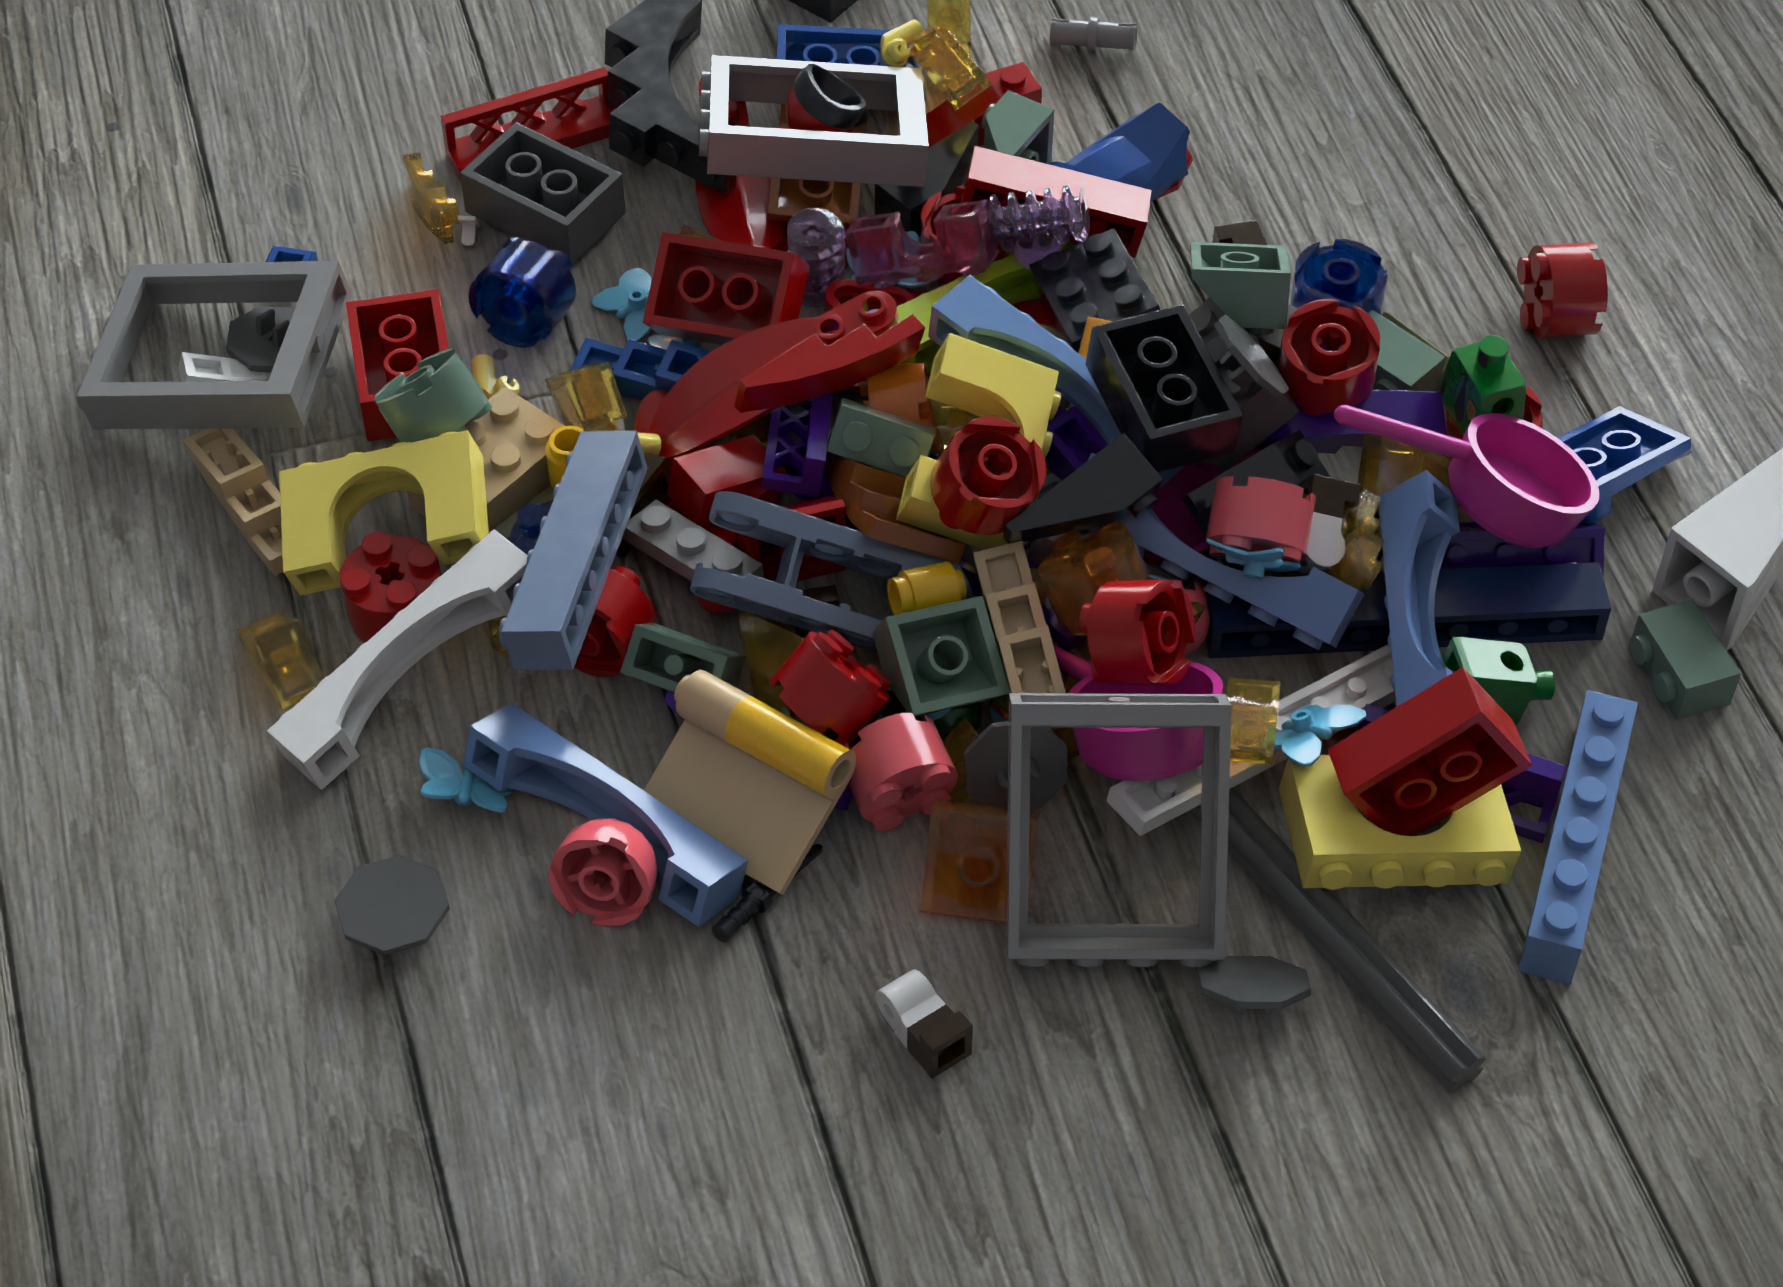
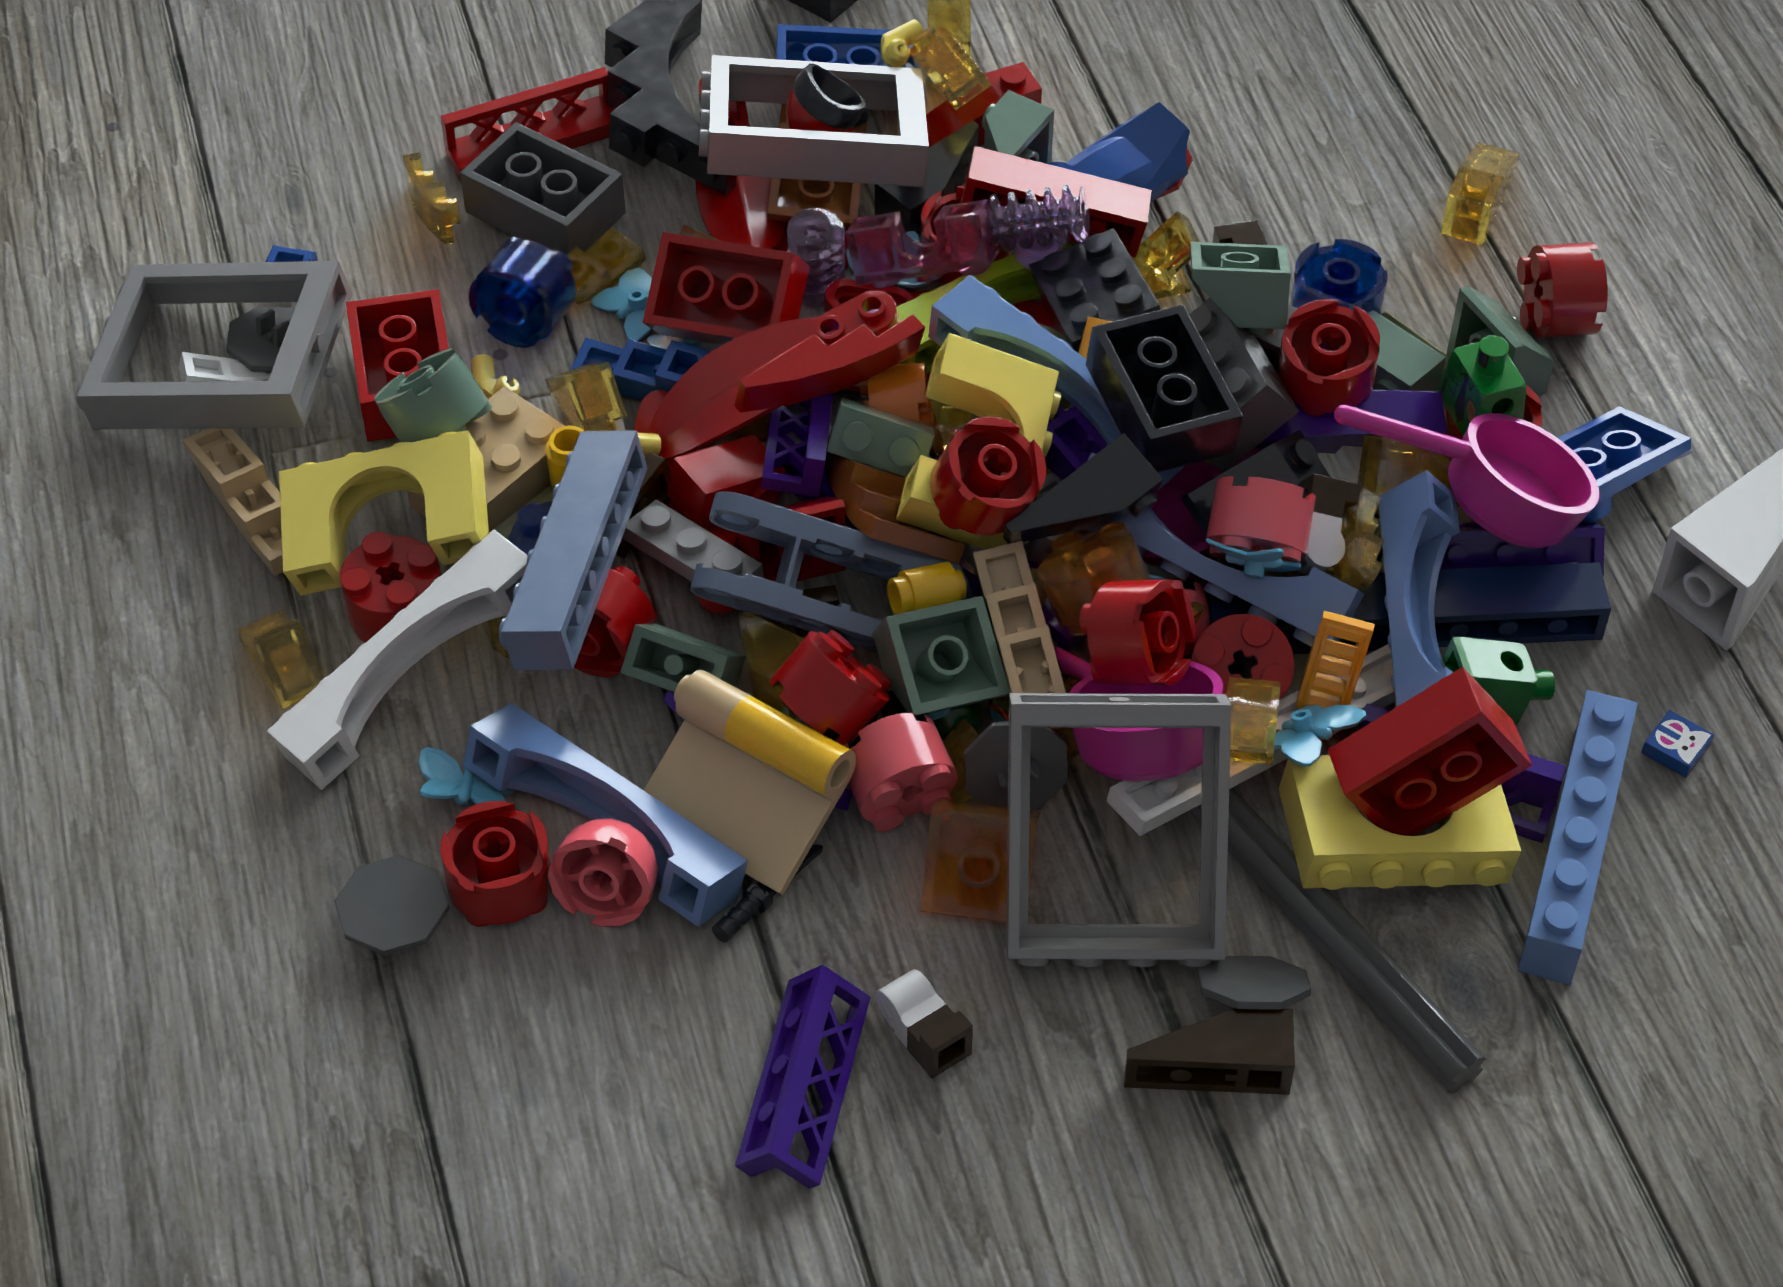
white piece [457,215,482,247] -> none
light grey pin [1050,17,1137,52] -> none
dark grey piece [1214,314,1289,399] -> none
sand green brick [1629,599,1741,720] -> none
none -> red brick [440,801,551,927]
none -> clear yellow slope [545,227,647,305]
none -> dark purple fence [735,965,871,1189]
none -> dark brown slope [1124,1008,1295,1095]
none -> clear yellow slope [1131,211,1200,299]
none -> red brick [1191,614,1294,718]
none -> light orange slope [1296,611,1375,709]
none -> clear yellow slope [1441,142,1520,245]
none -> sand green slope [1446,286,1554,396]
none -> tile [1641,710,1715,778]

